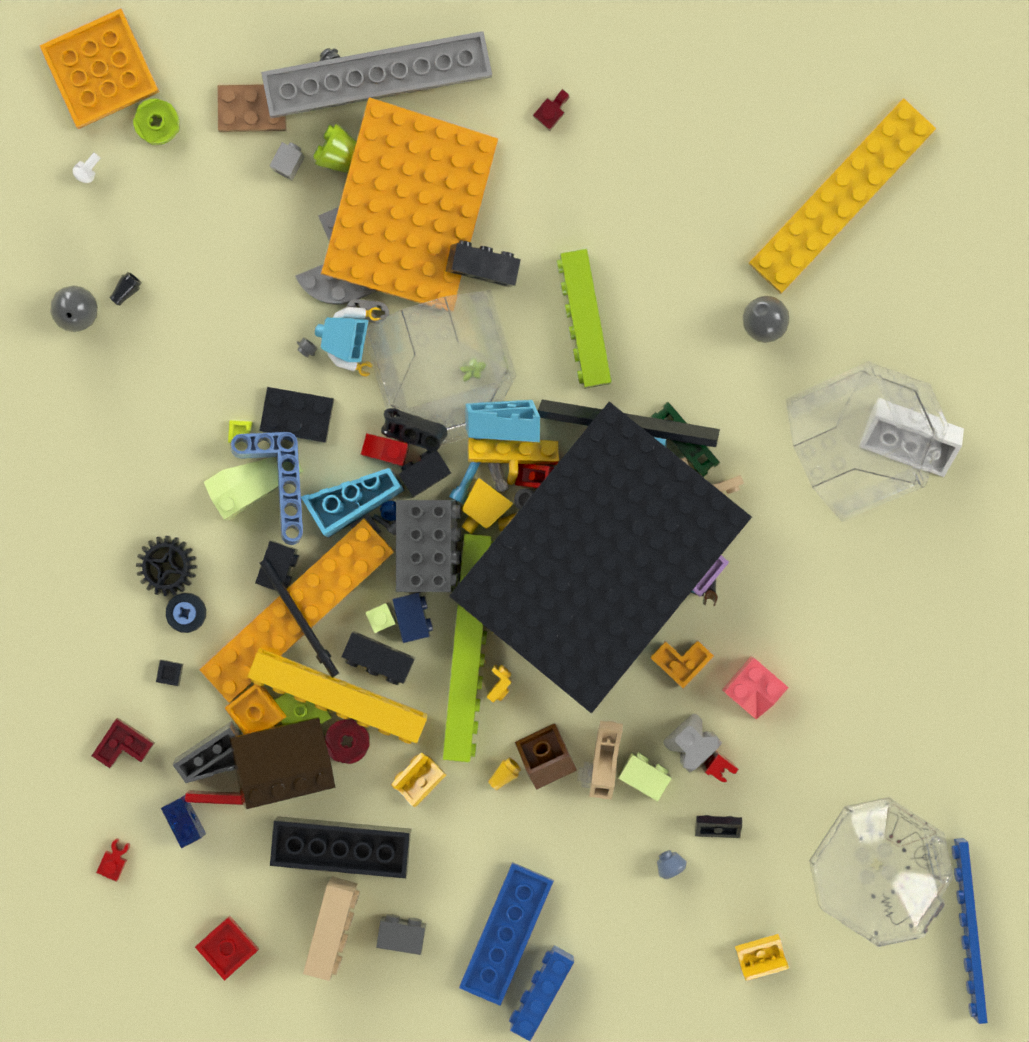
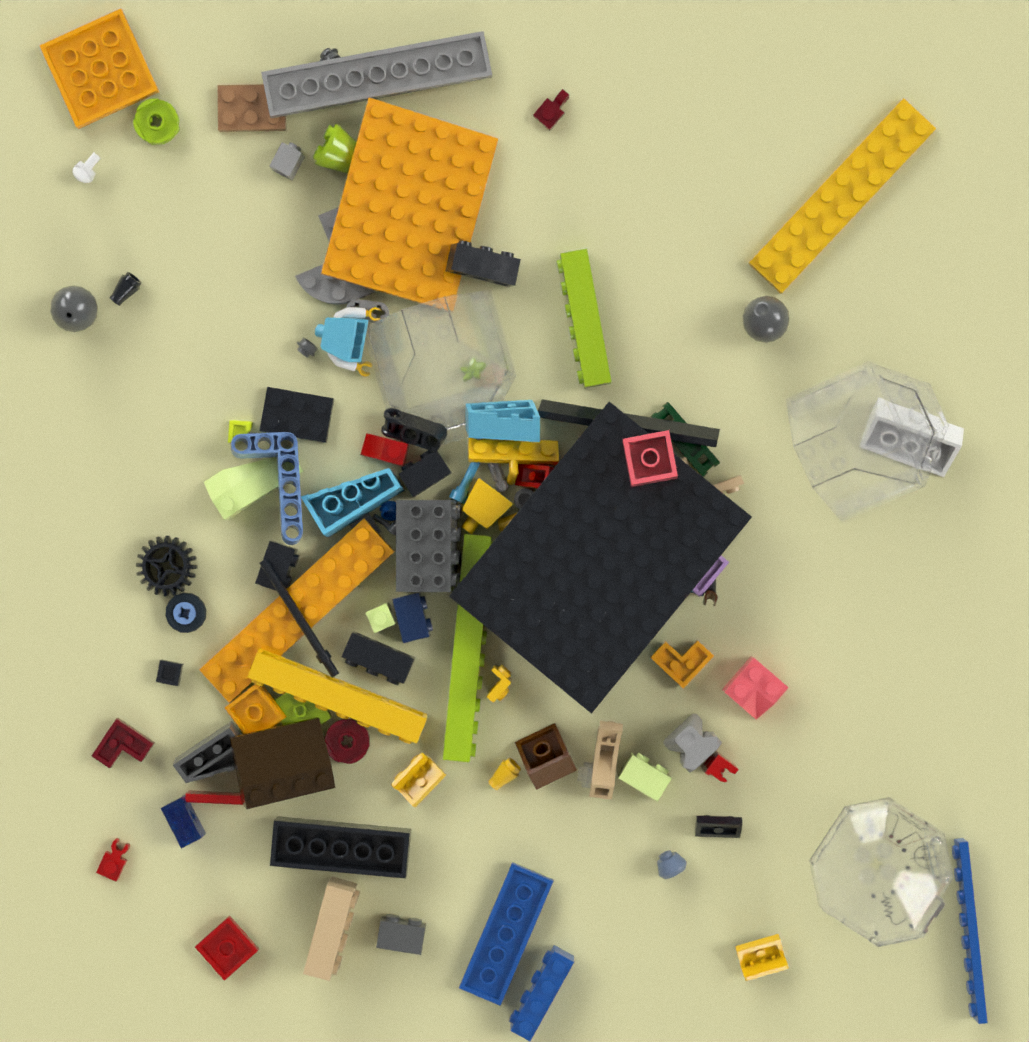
none -> coral brick [622,430,678,487]

